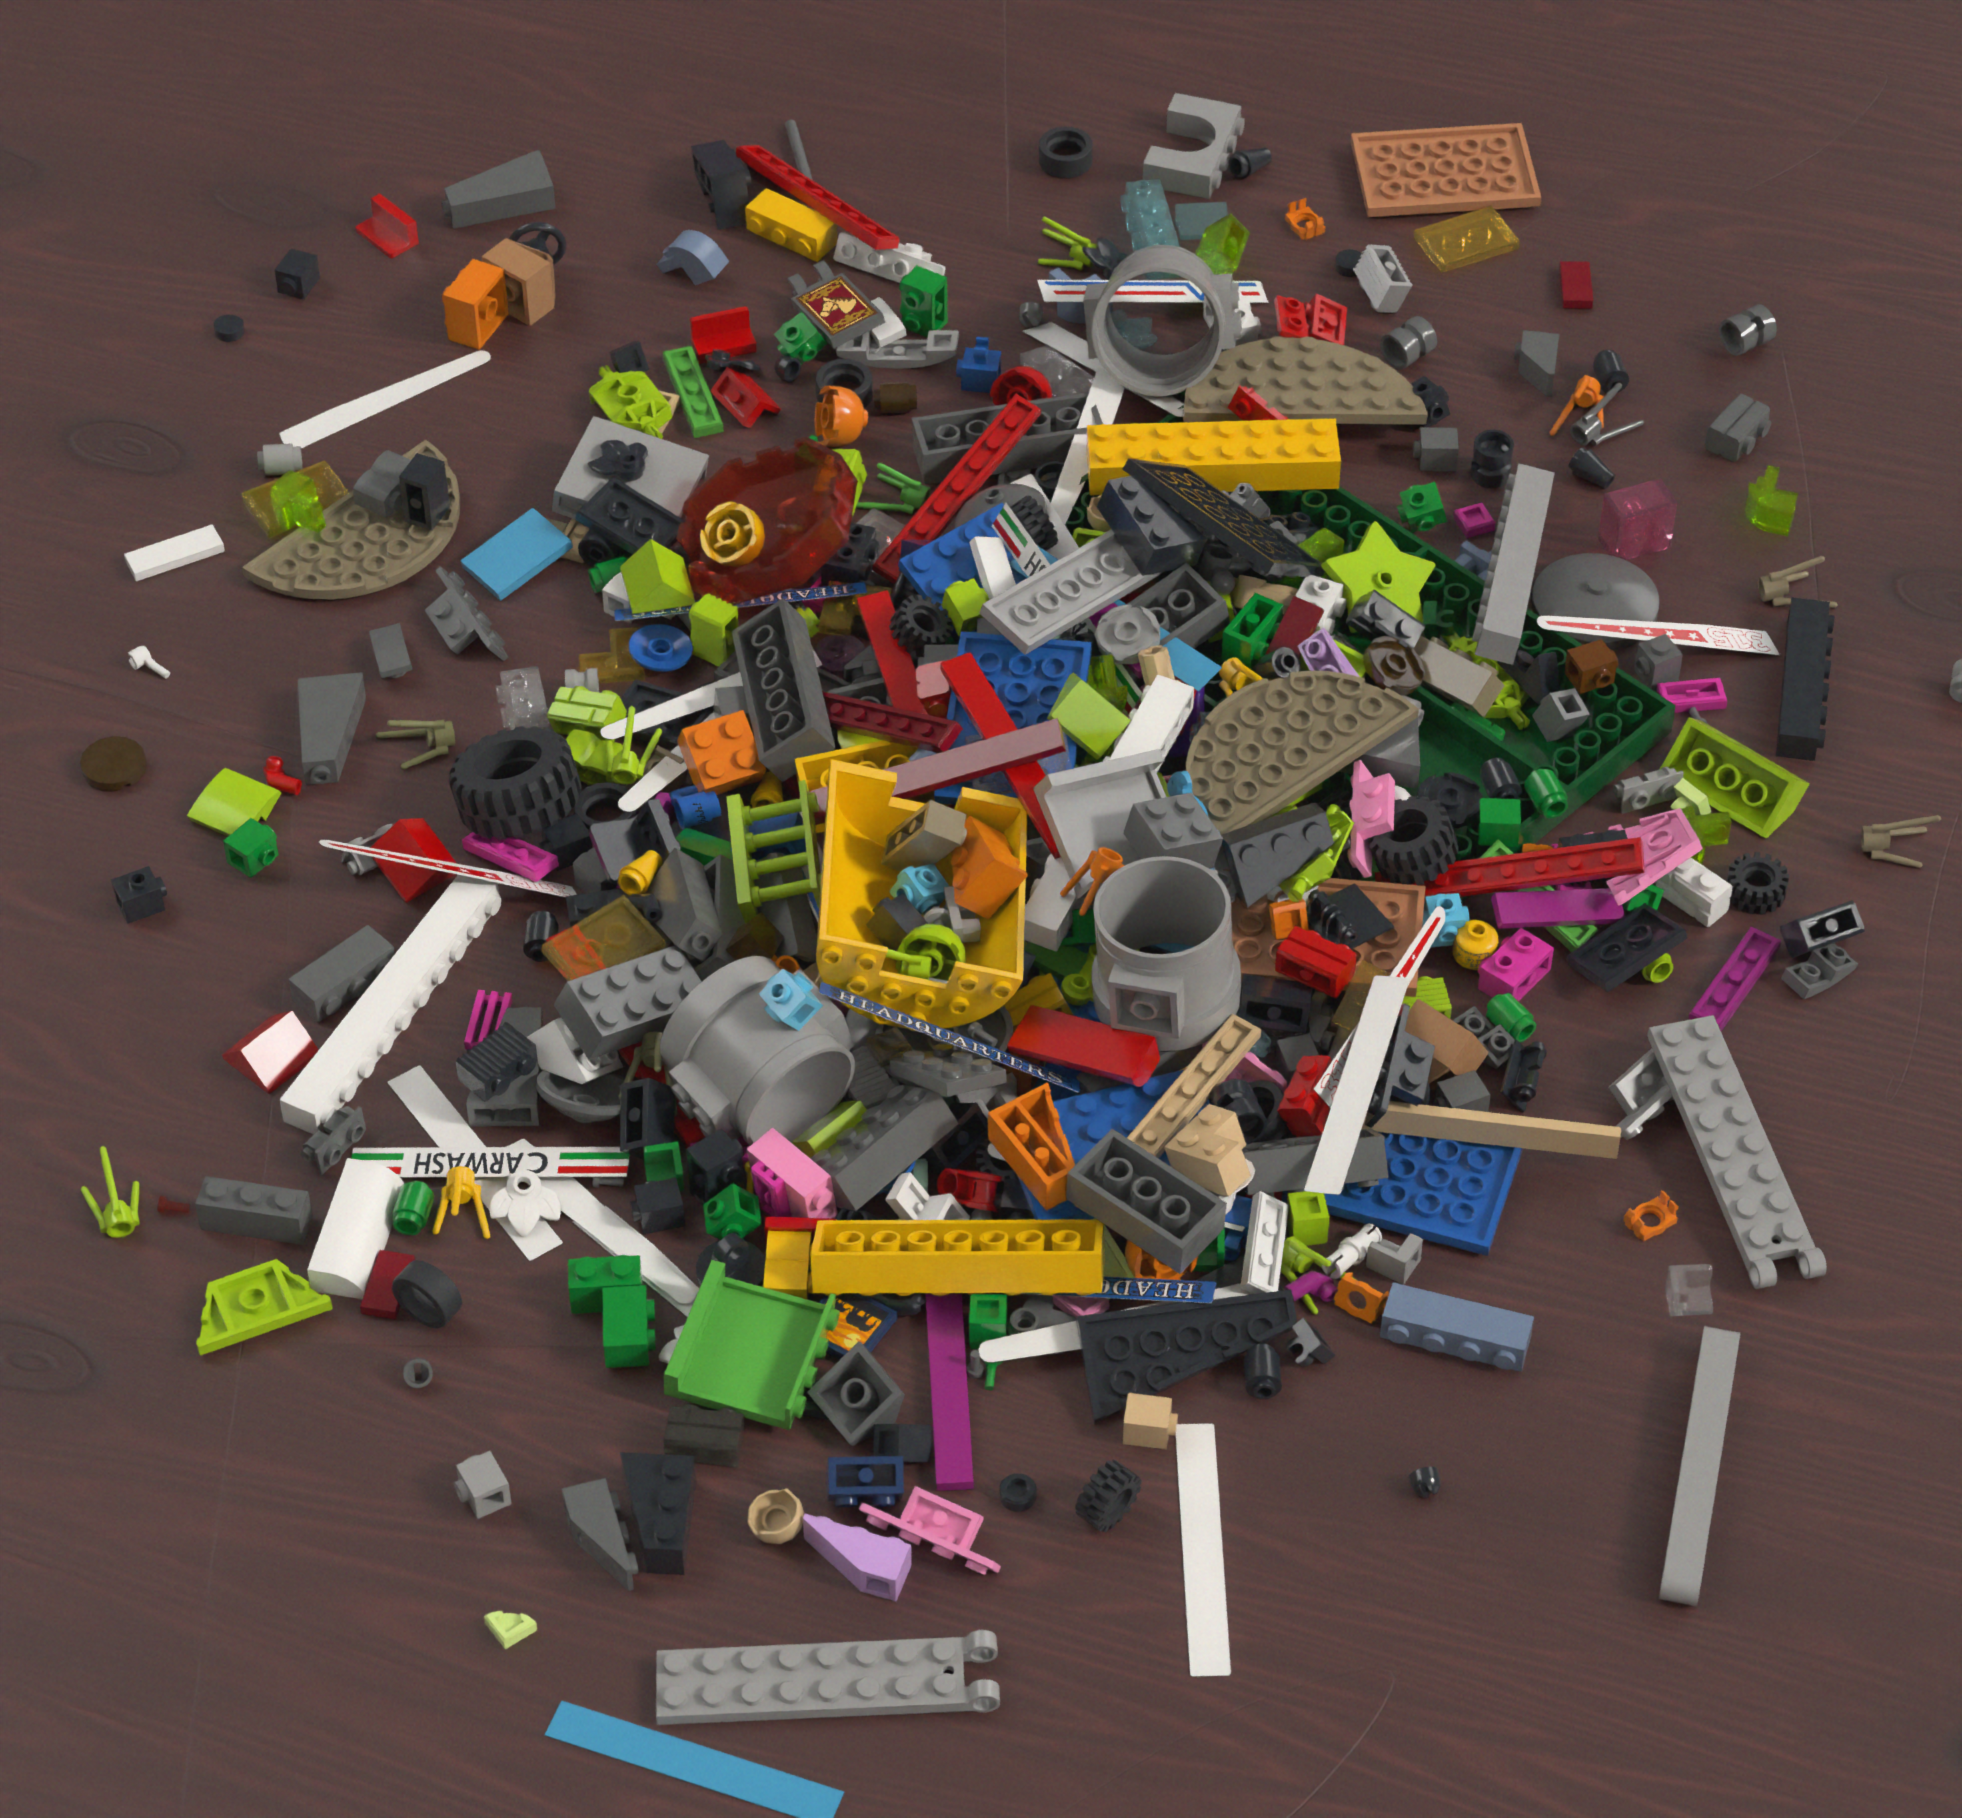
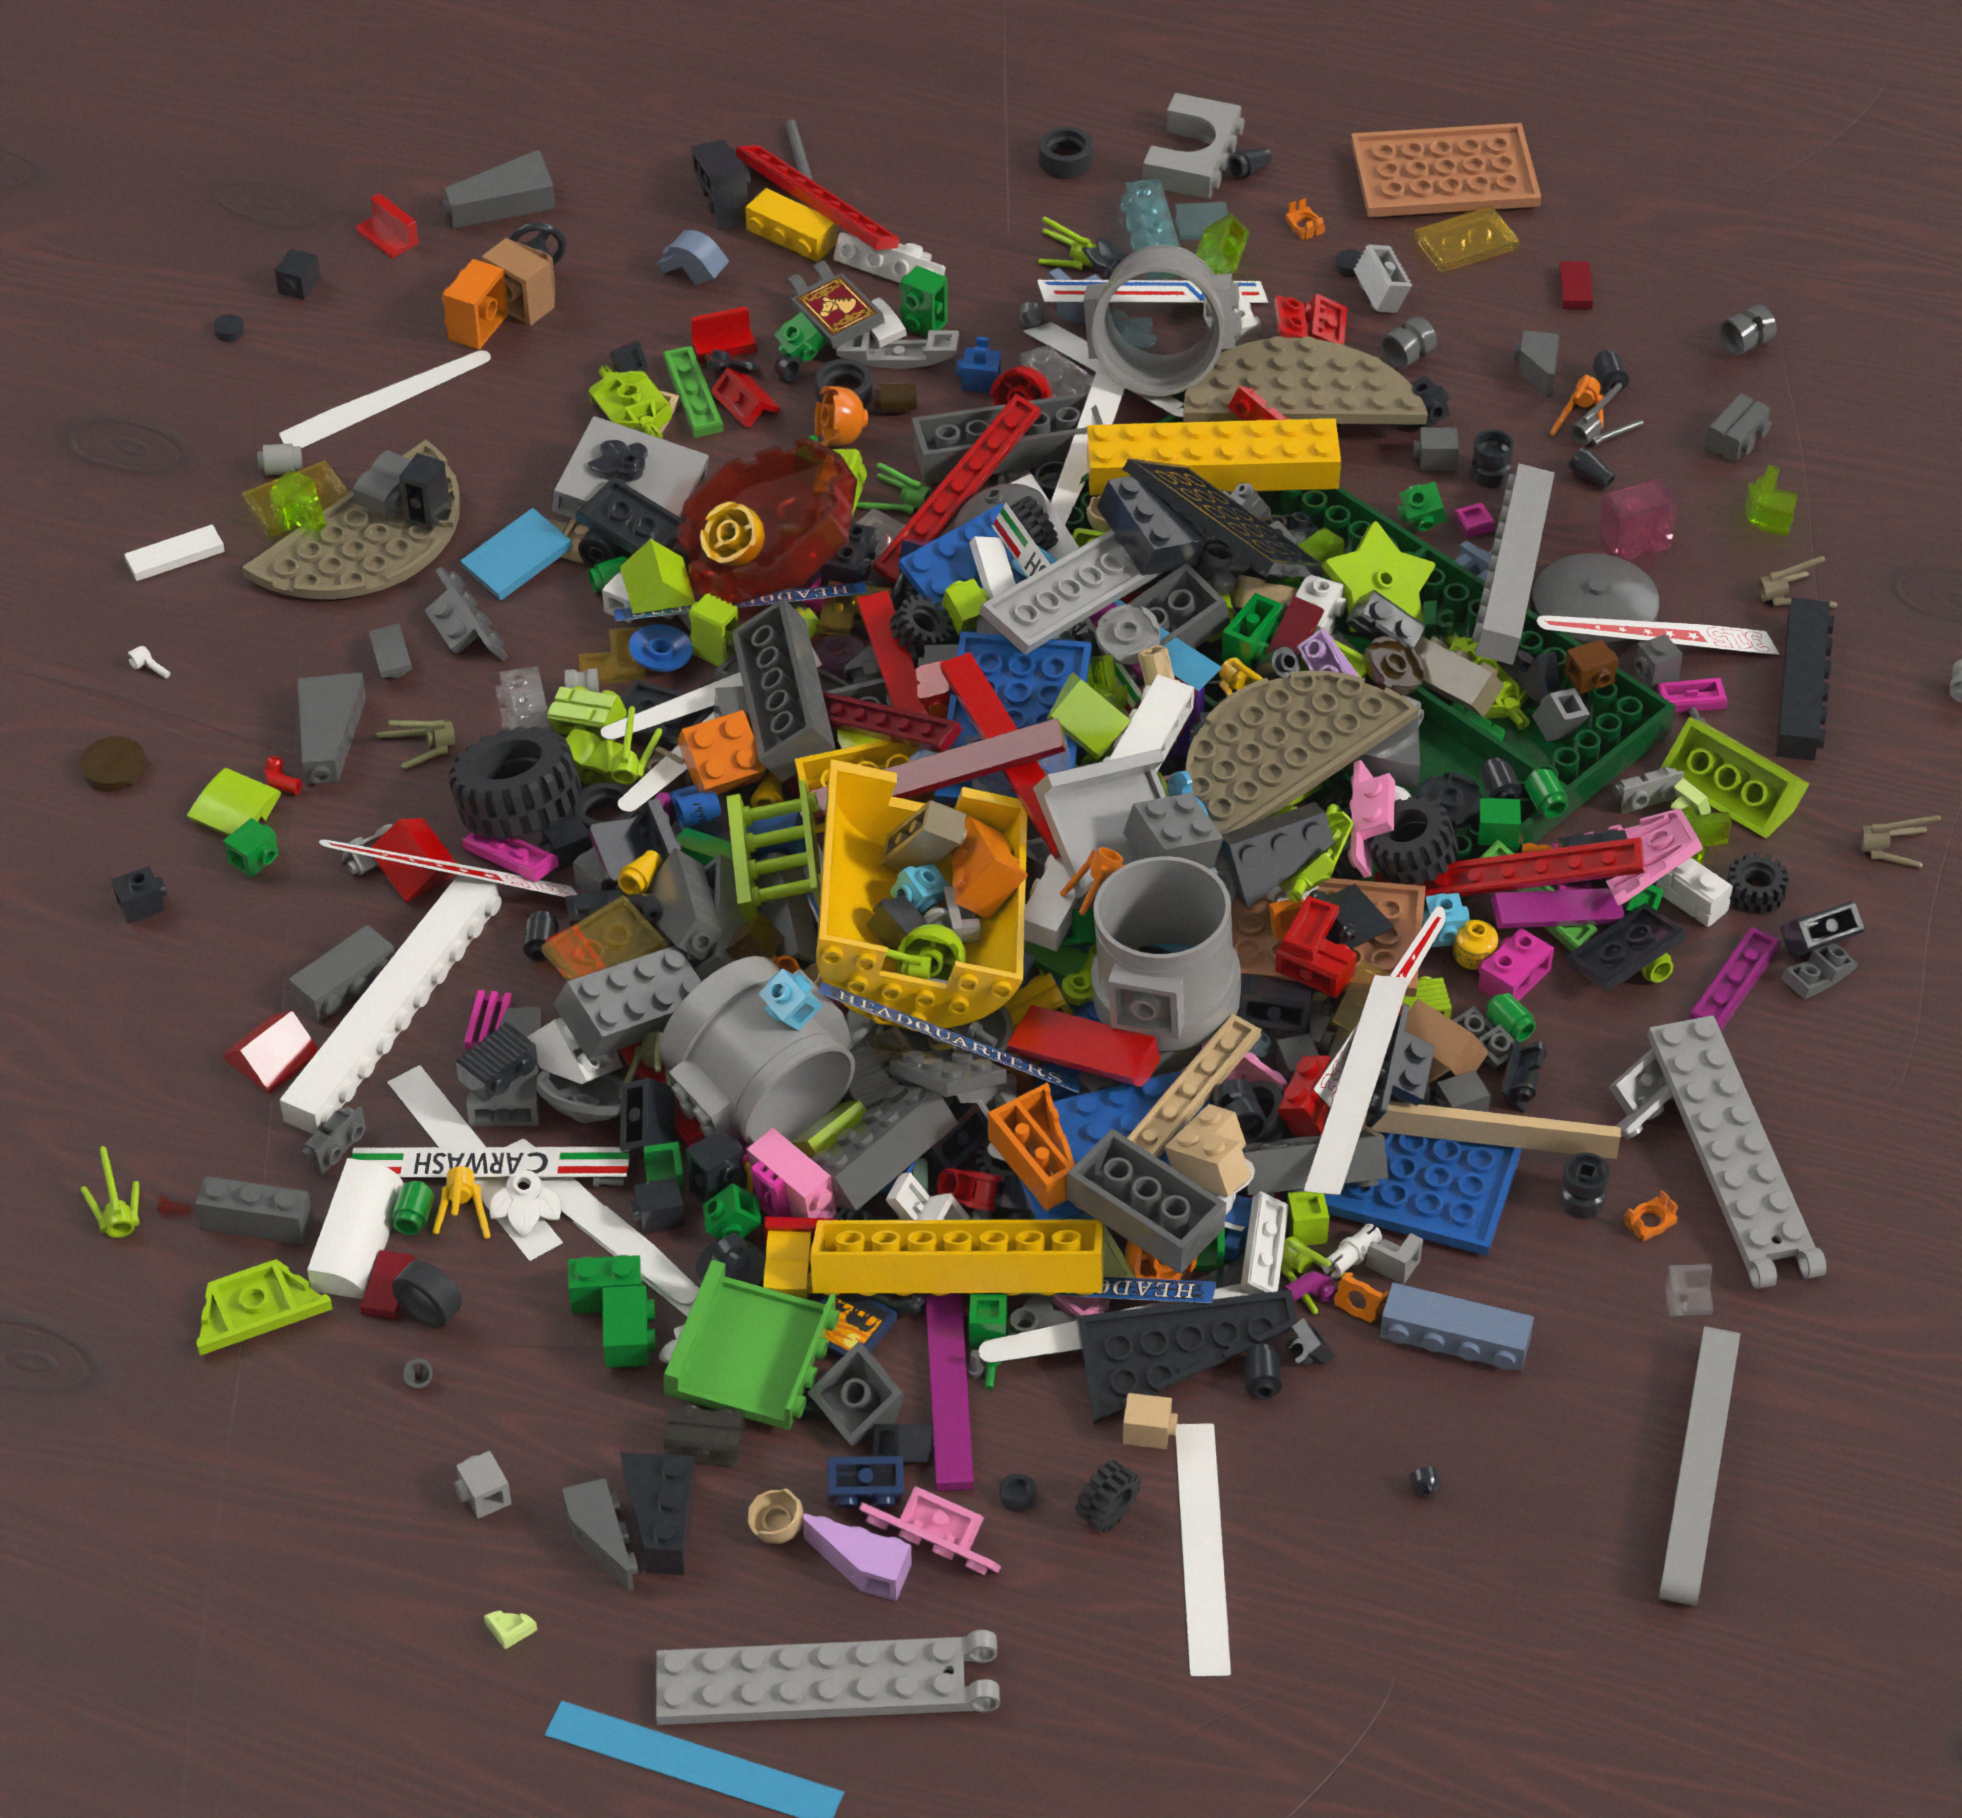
none -> red tile [1281,895,1339,960]
none -> black wheel [1559,1152,1610,1219]

